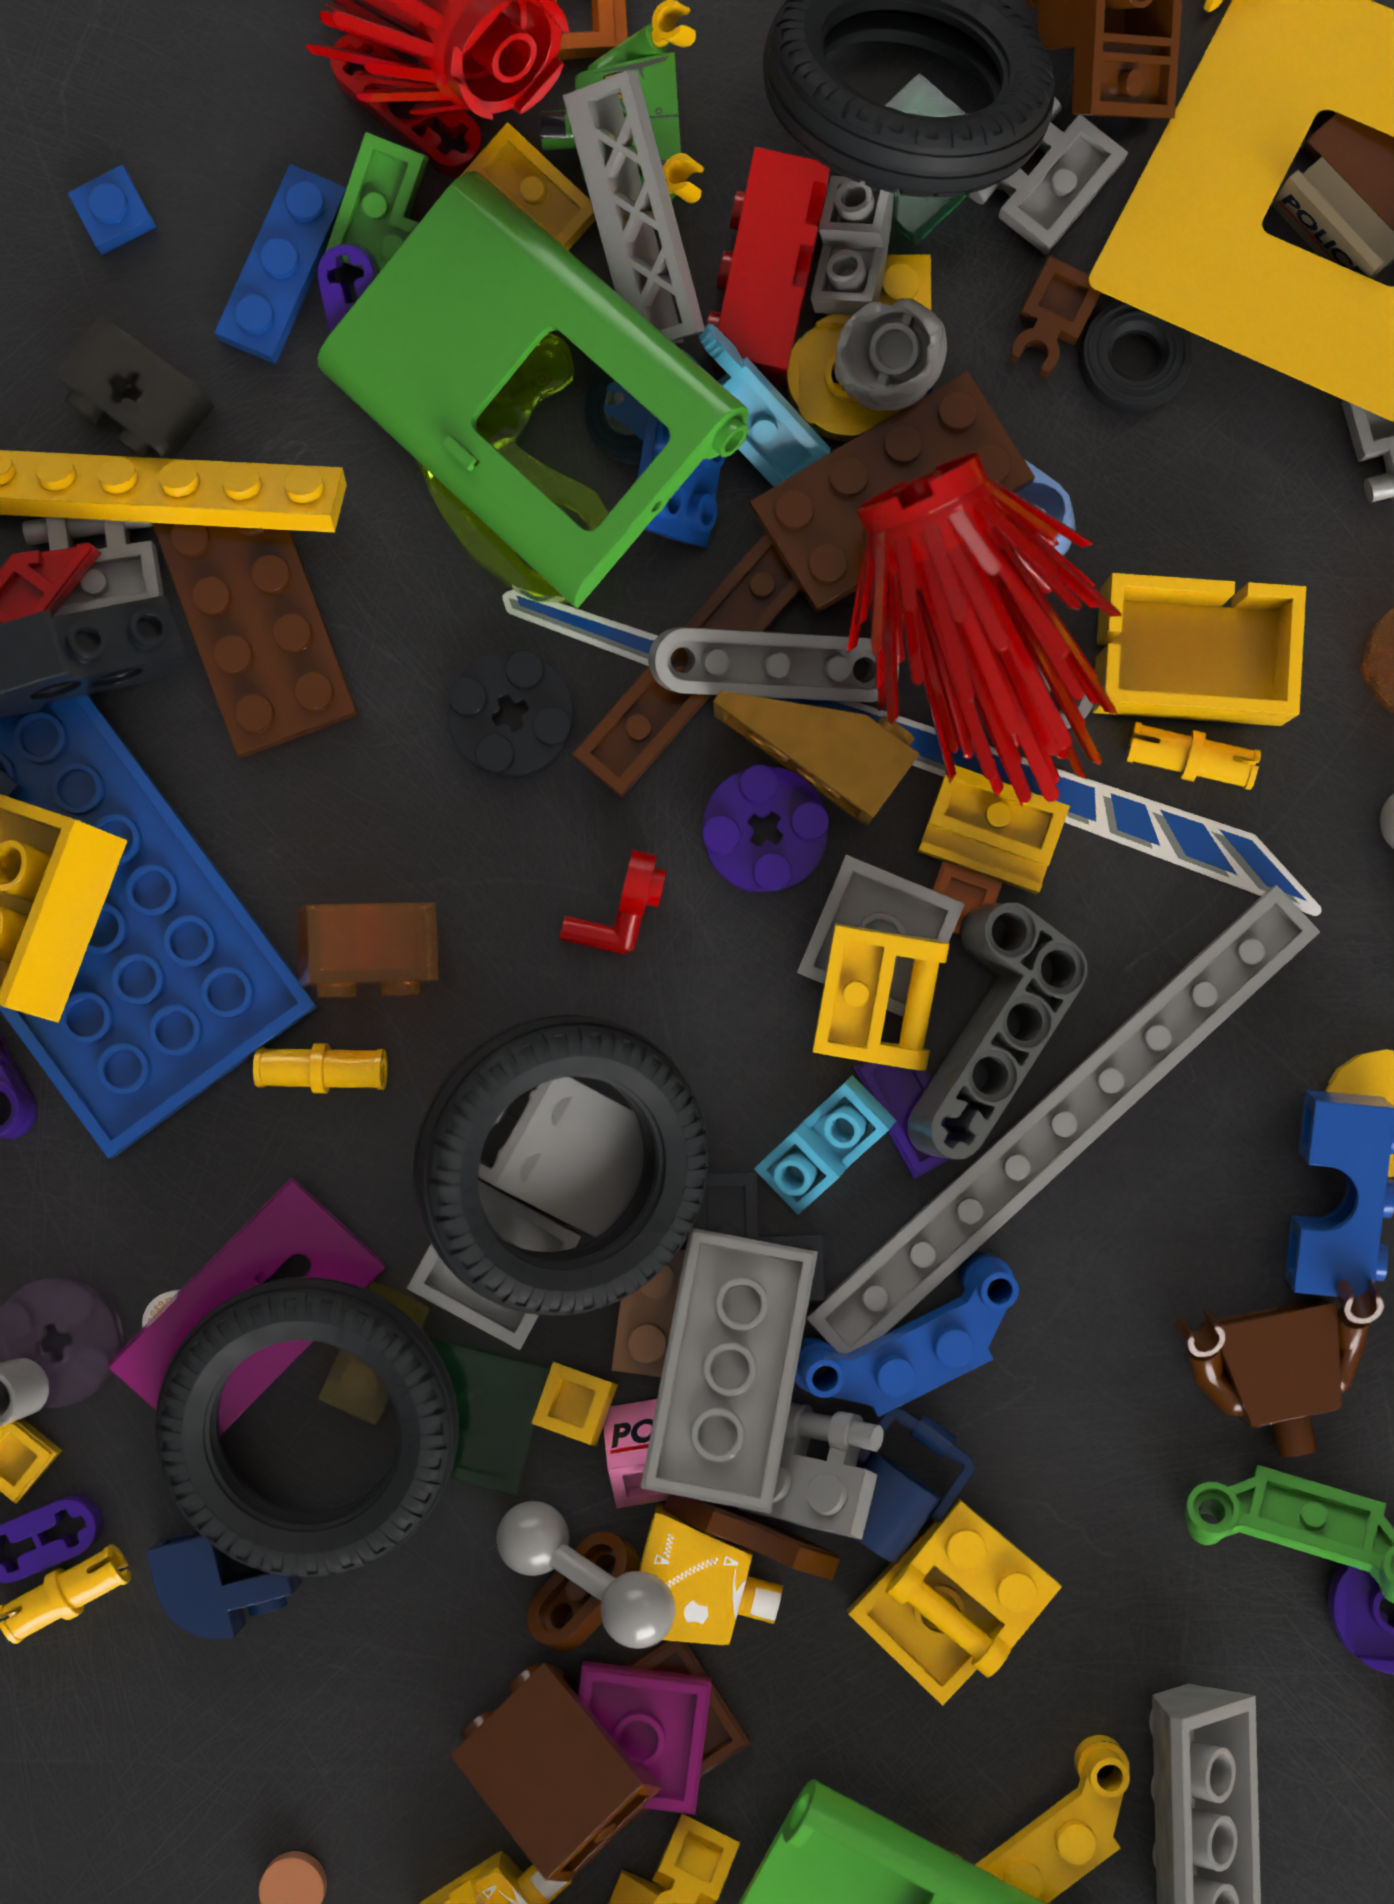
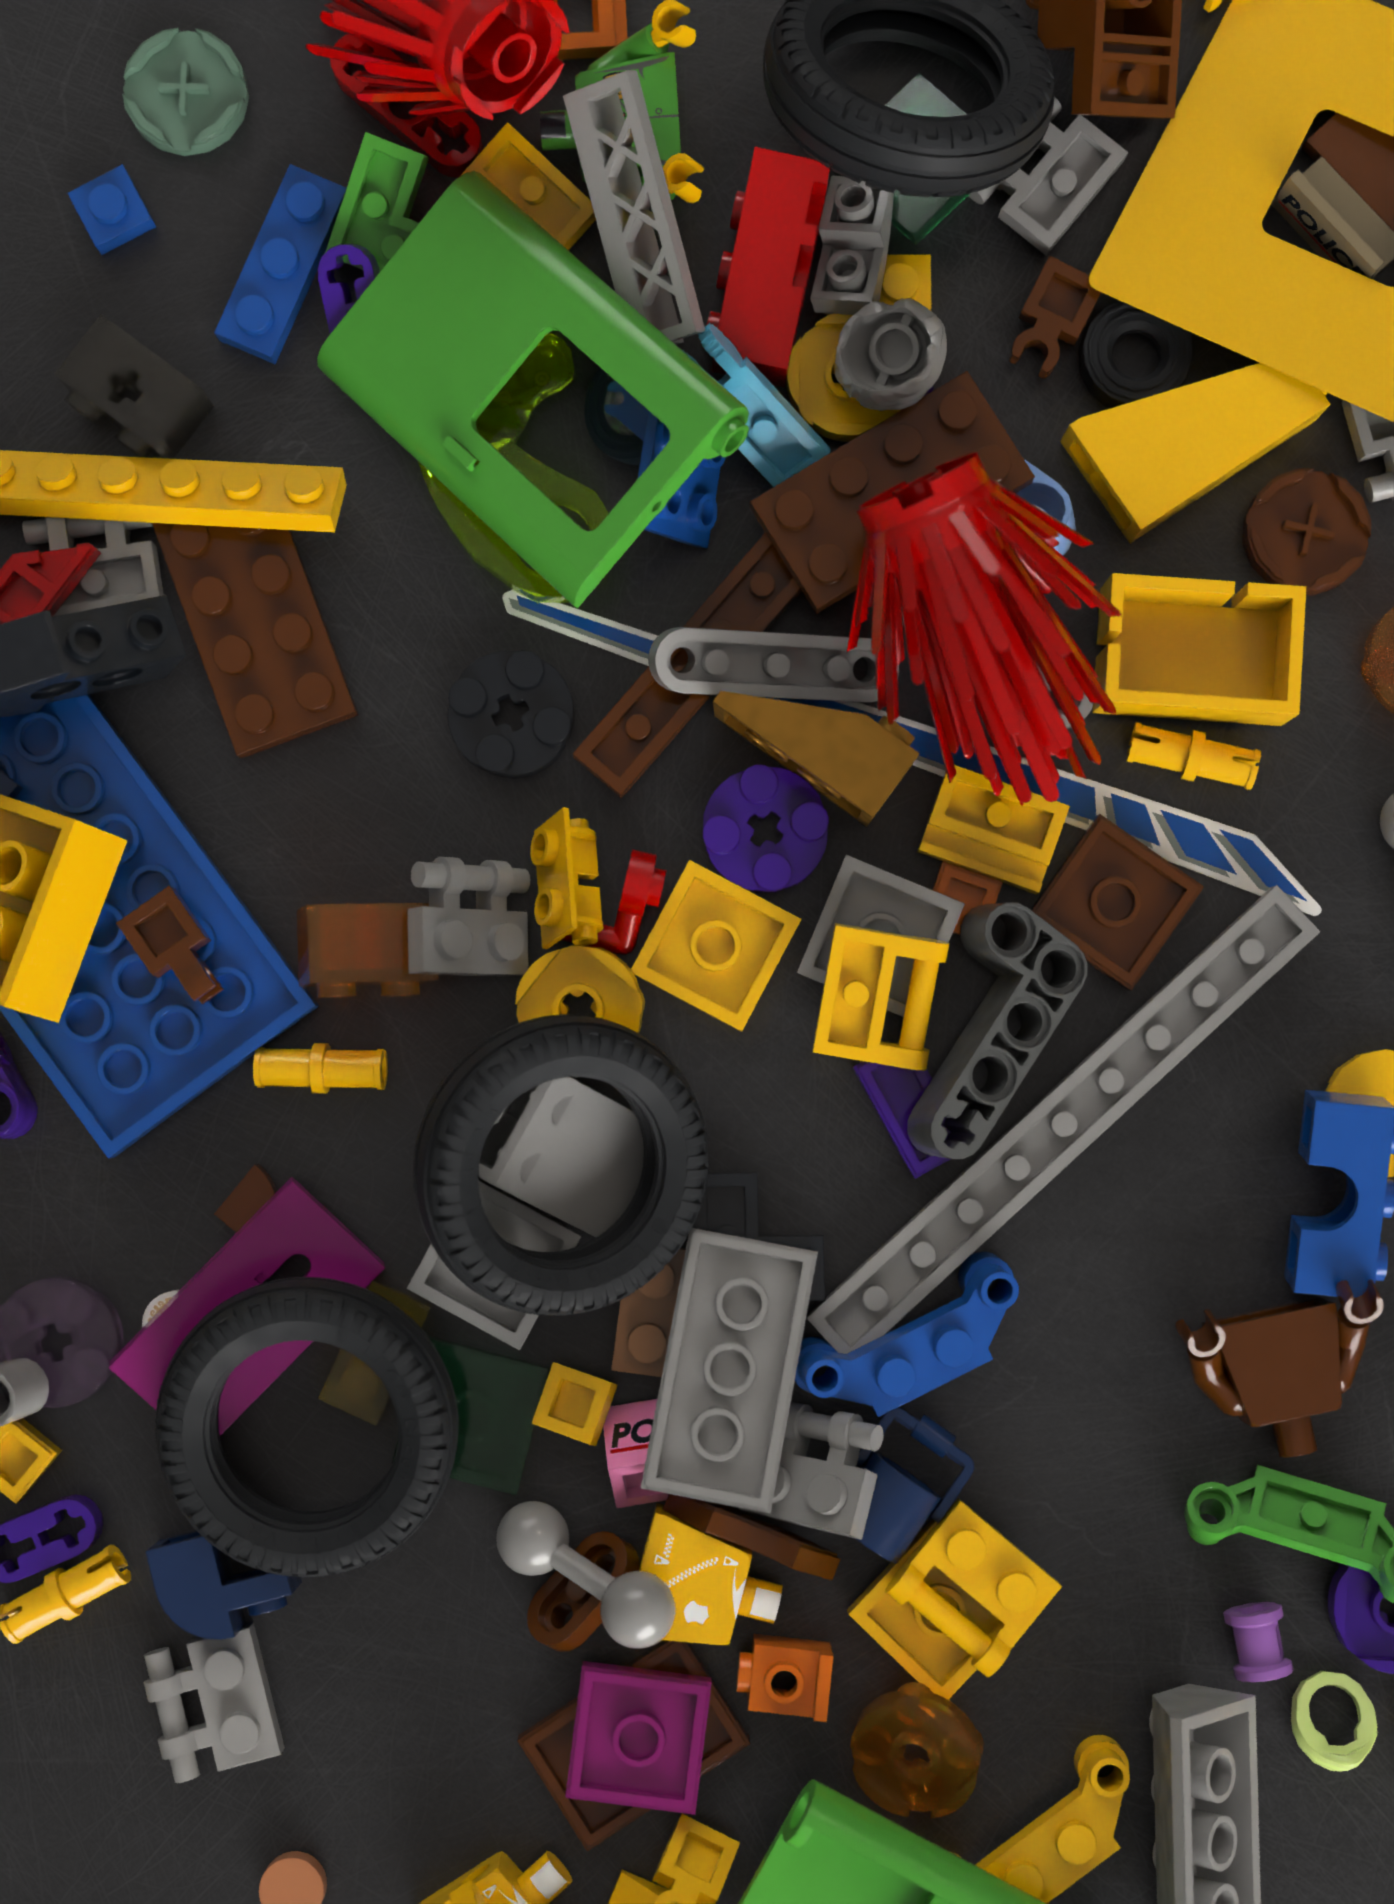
reddish brown panel [450,1663,663,1882] -> none
medium azure slope [754,1075,897,1215] -> none
none -> reddish brown plate [116,885,224,1004]
none -> sand green tile [122,28,249,156]
none -> light grey plate [144,1622,285,1783]
none -> reddish brown tile [214,1164,276,1233]
none -> light grey plate [408,856,531,977]
none -> yellow plate [515,945,645,1033]
none -> yellow hinge [530,807,603,949]
none -> yellow tile [631,860,801,1032]
none -> orange brick [736,1634,833,1722]
none -> clear orange plate [850,1682,984,1818]
none -> reddish brown tile [1031,814,1204,991]
none -> yellow slope [1060,363,1331,544]
none -> medium lavender bush [1223,1602,1294,1682]
none -> reddish brown tile [1243,468,1371,595]
none -> yellowish green piece [1291,1671,1377,1772]

